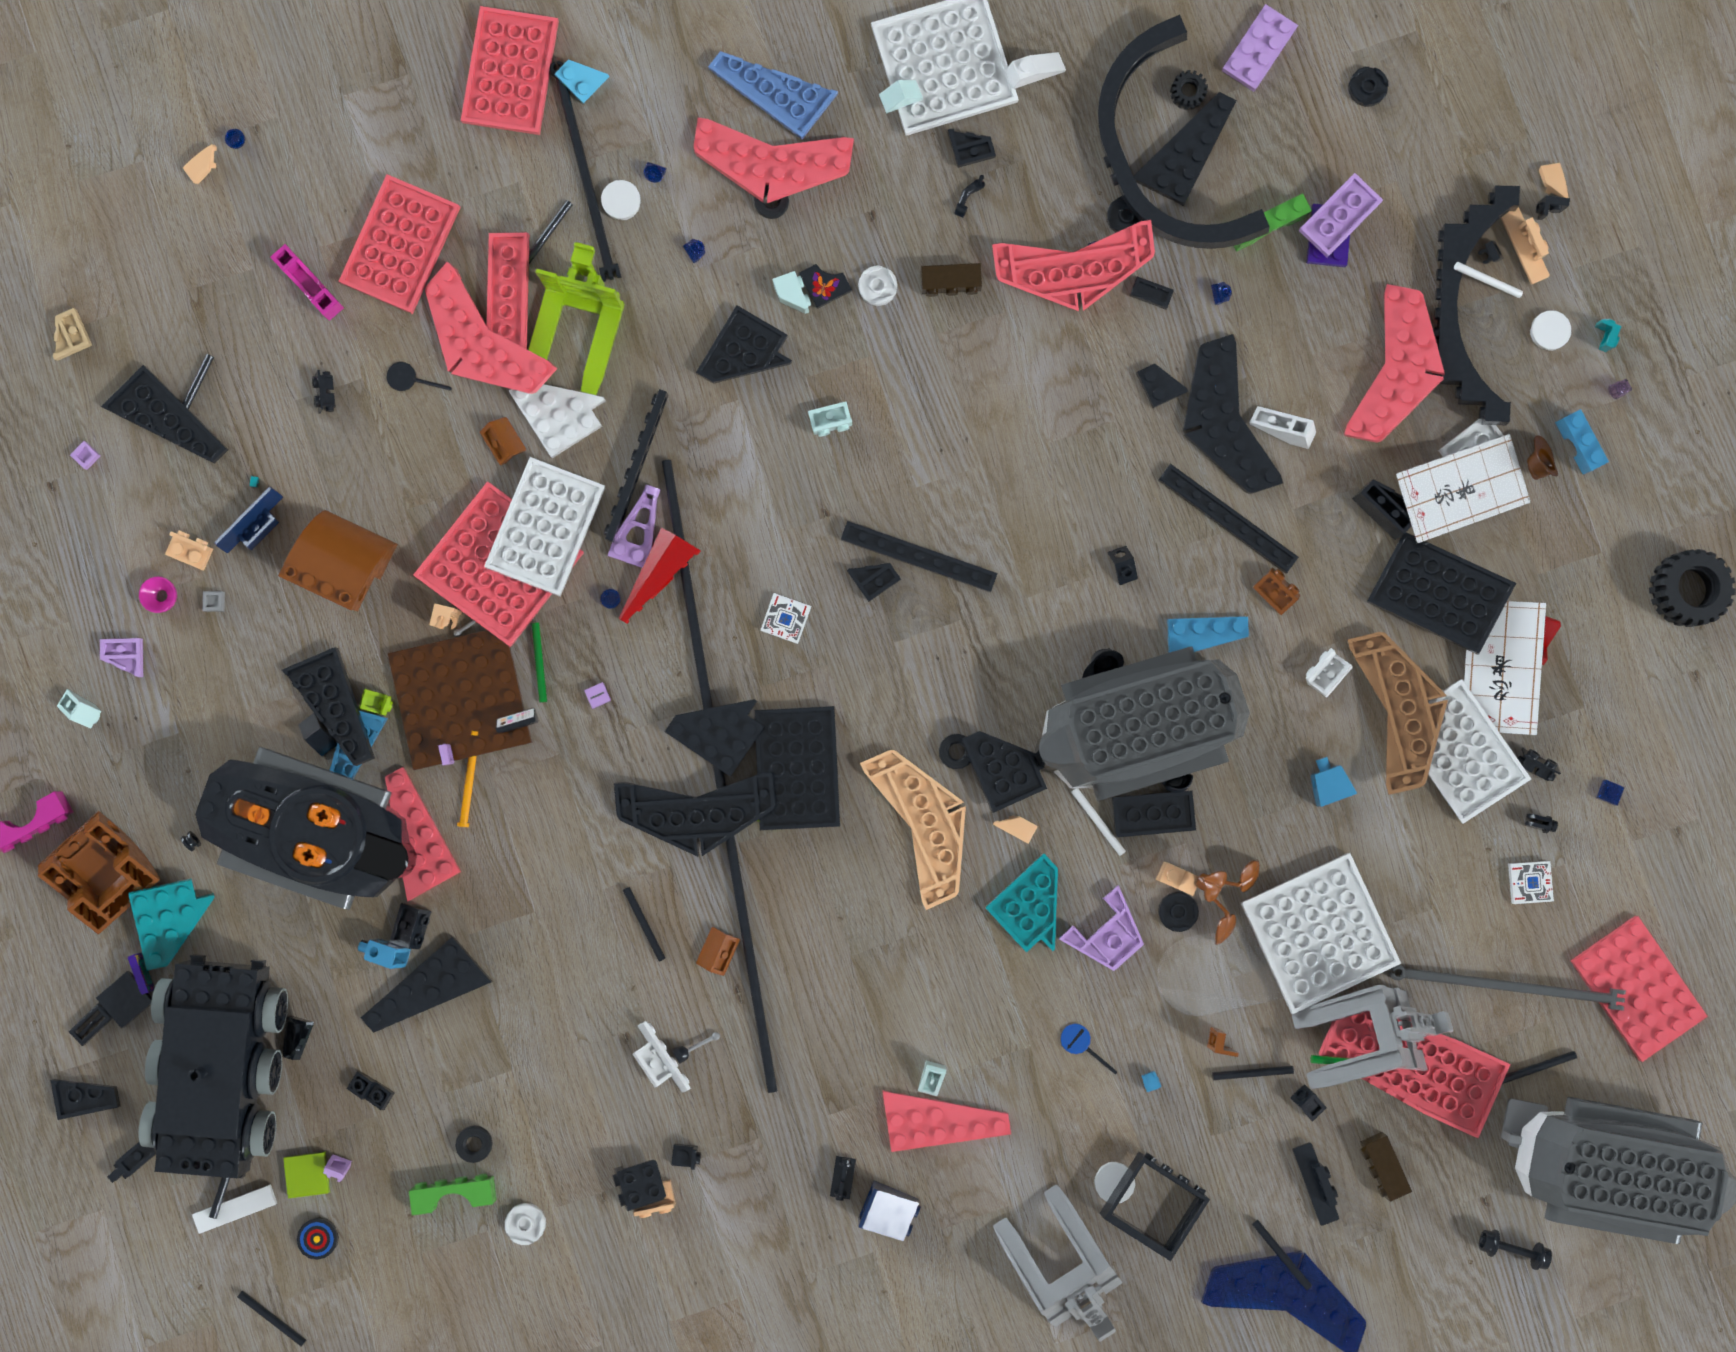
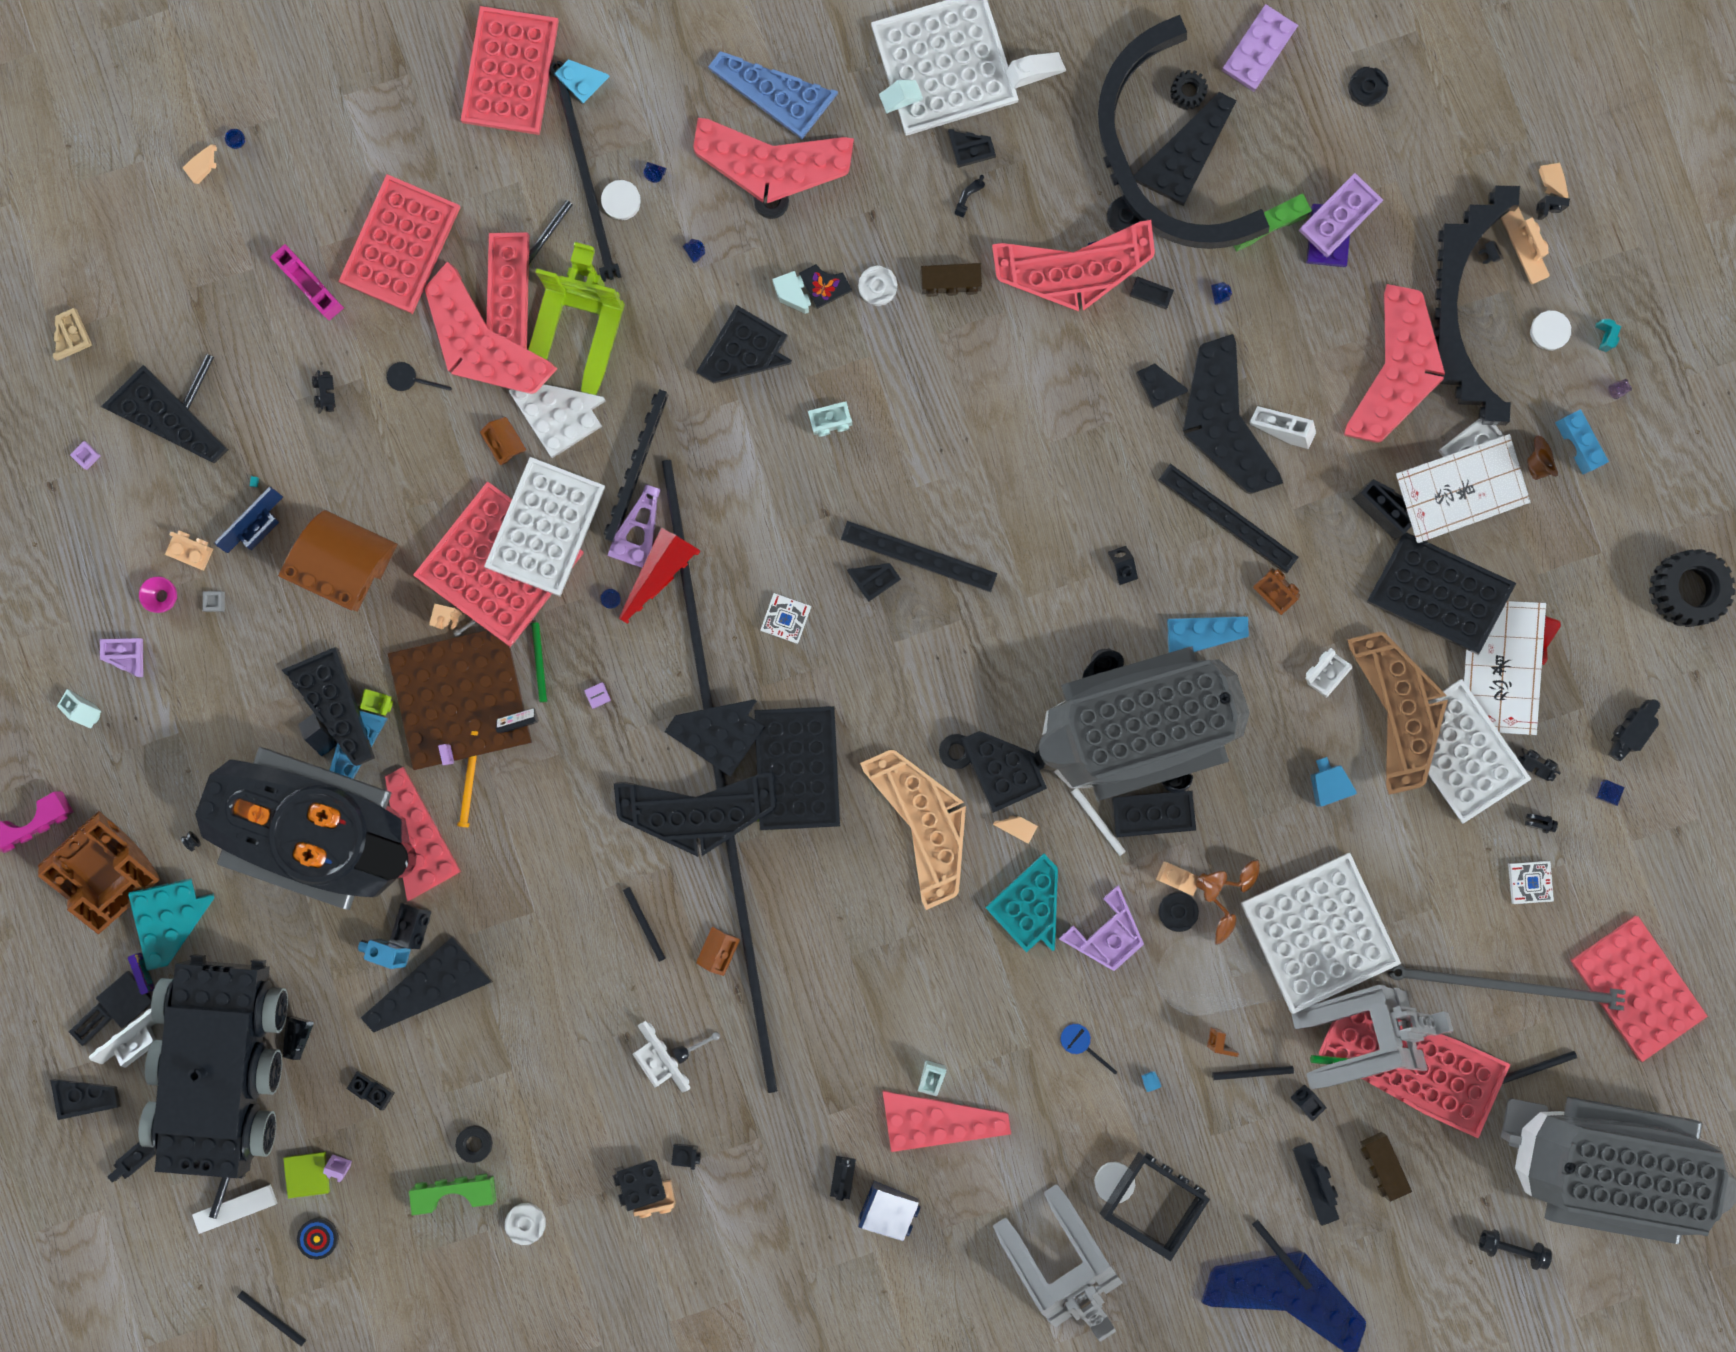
white bar [1454,262,1523,298] -> none
none -> white bracket [89,1009,156,1068]
none -> black hinge [1608,699,1661,761]

